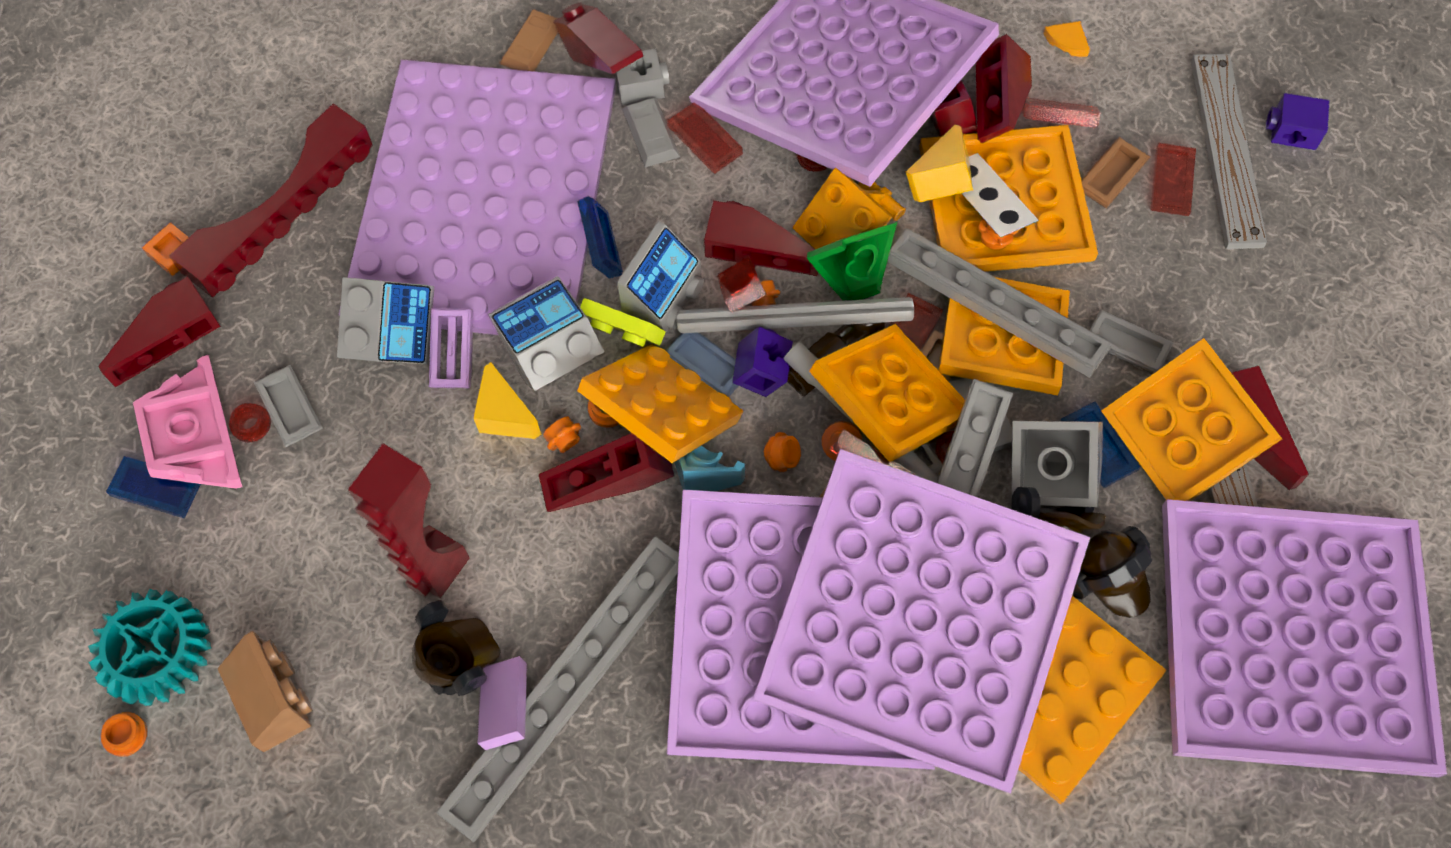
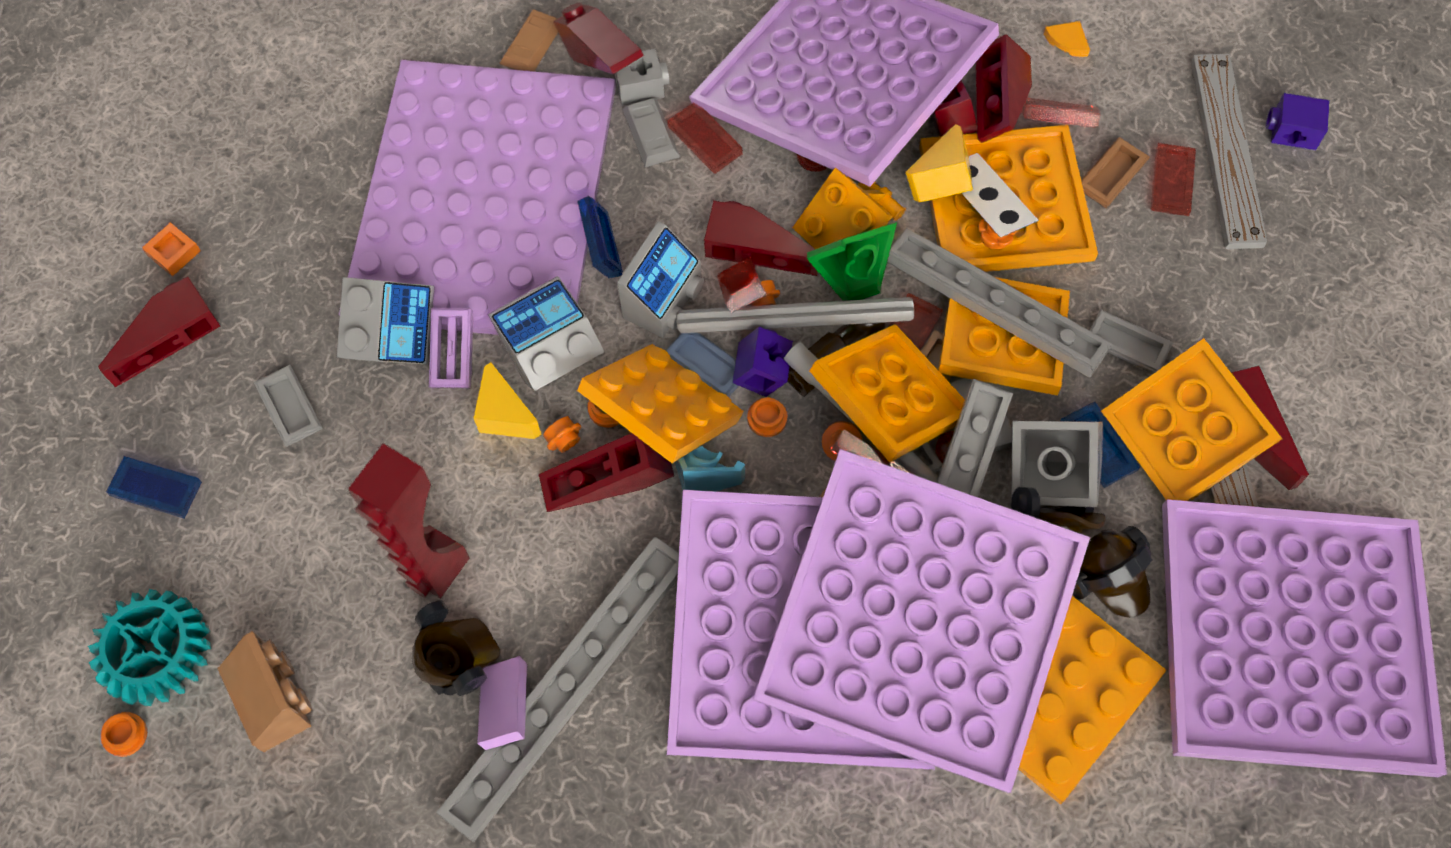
bright pink wing [133,355,242,489] -> none
dark red arch [169,103,373,298] -> none
clear red plate [229,403,271,443] -> none
neon yellow plate [580,298,666,348] -> none
orange plate [764,432,801,472] -> none
none -> orange plate [747,397,788,437]

